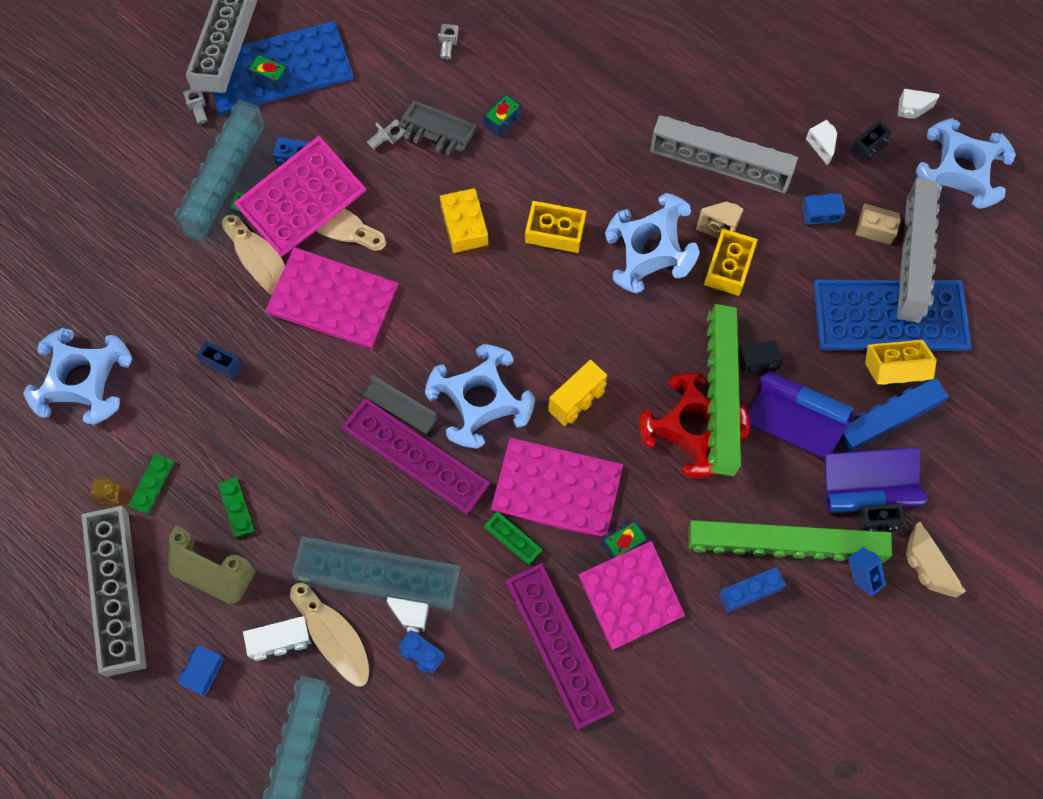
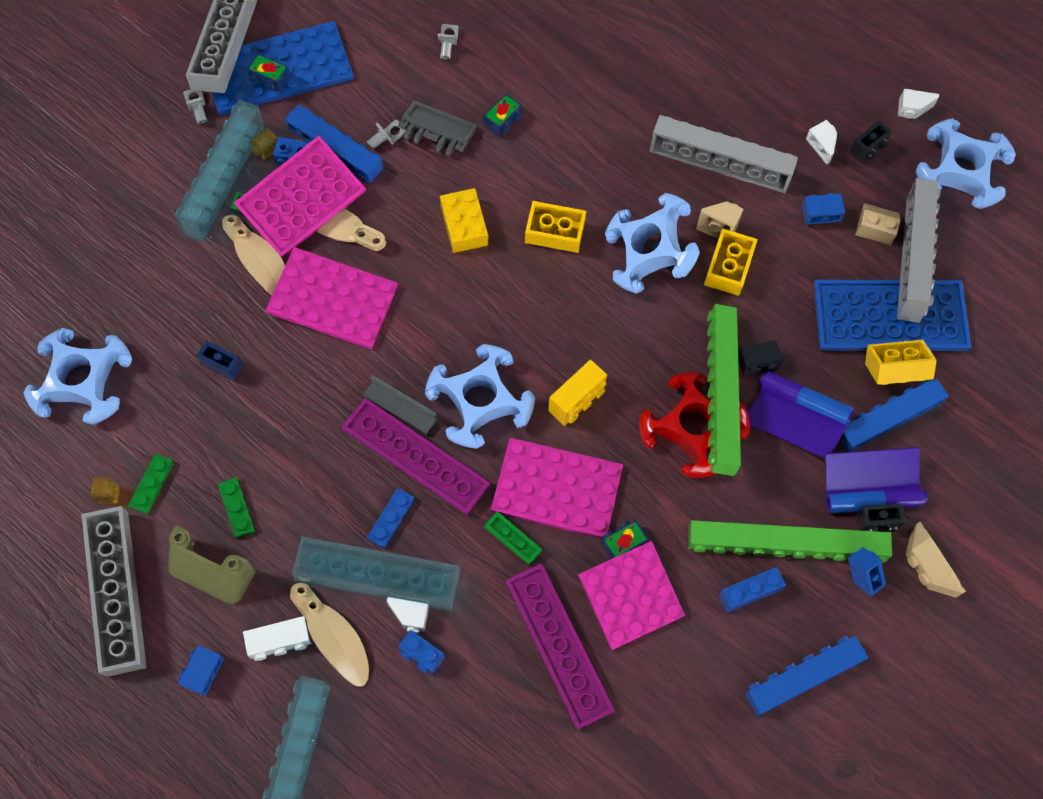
none -> clear yellow window [250,127,278,160]
none -> blue brick [285,105,383,184]
none -> blue plate [367,488,415,549]
none -> blue brick [745,636,868,717]

